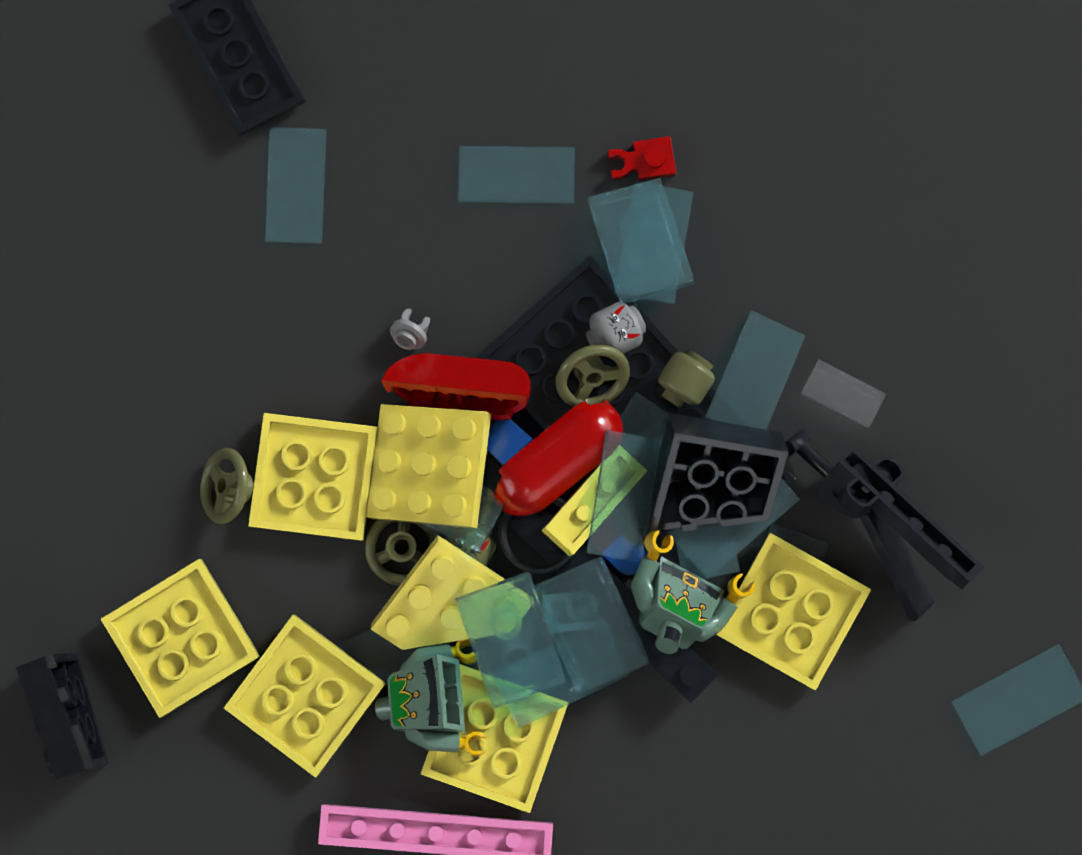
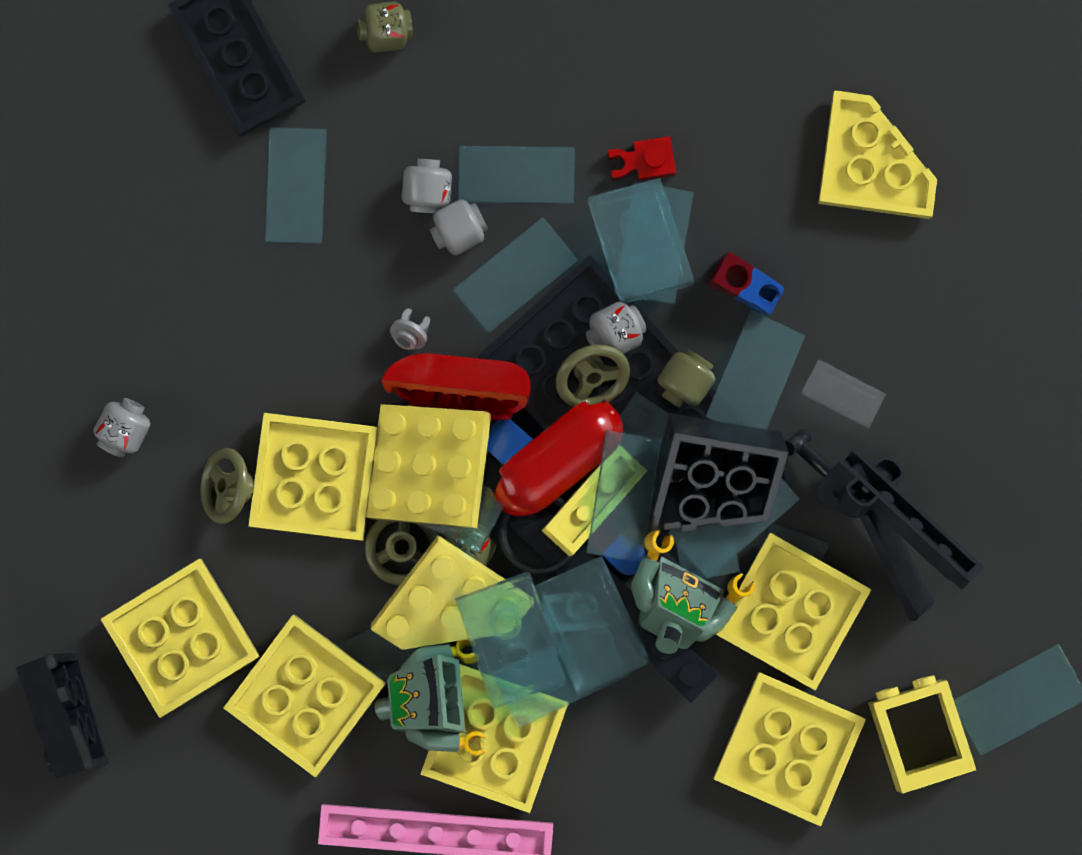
none -> light grey head [93,398,151,457]
none -> olive head [356,1,413,53]
none -> light grey head [401,158,452,213]
none -> light grey head [429,199,488,256]
none -> clear light blue piece [453,217,578,333]
none -> leg [706,251,785,317]
none -> light yellow plate [713,672,866,826]
none -> light yellow plate [818,91,937,219]
none -> light yellow window [868,675,976,794]

